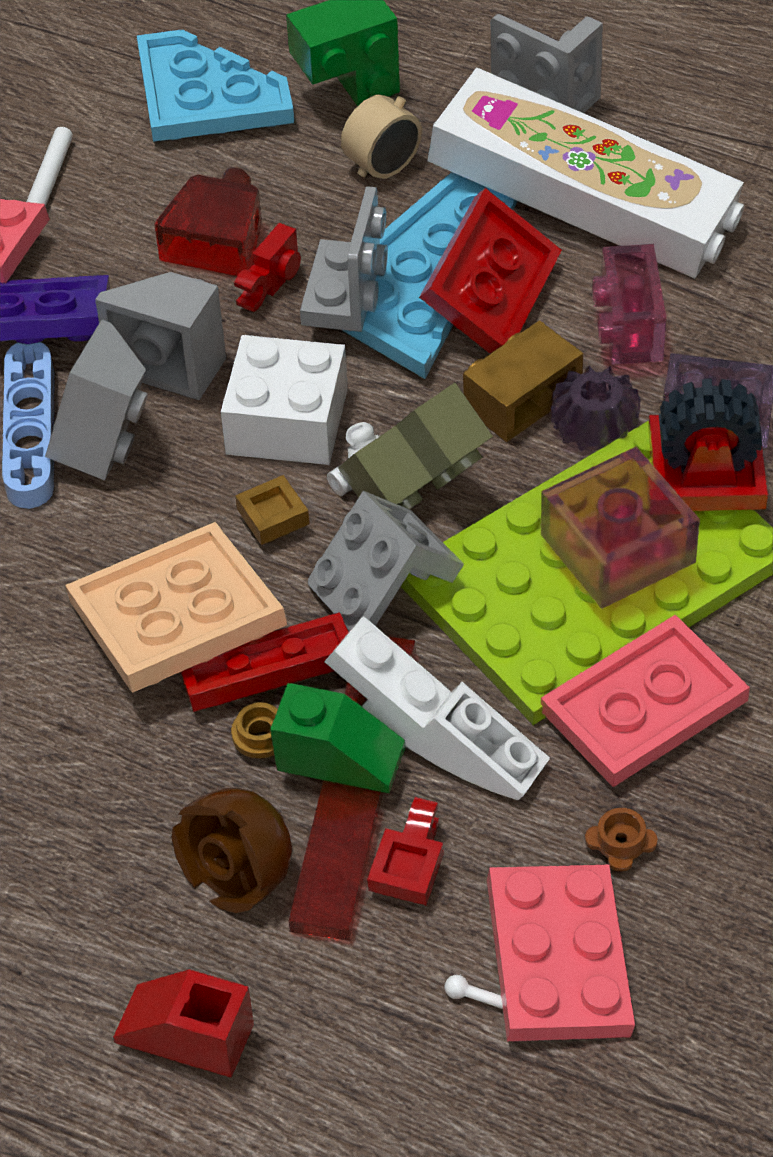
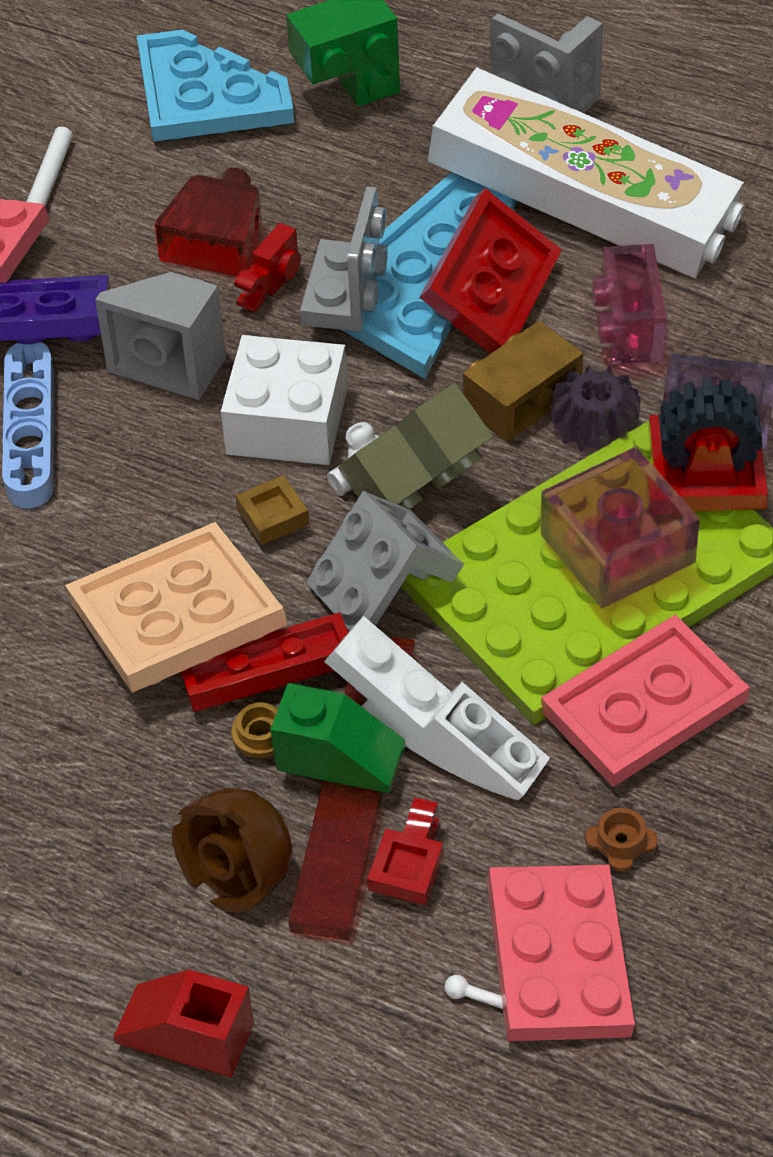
light grey slope [45,320,148,480] -> none
tan piece [341,95,422,179] -> none

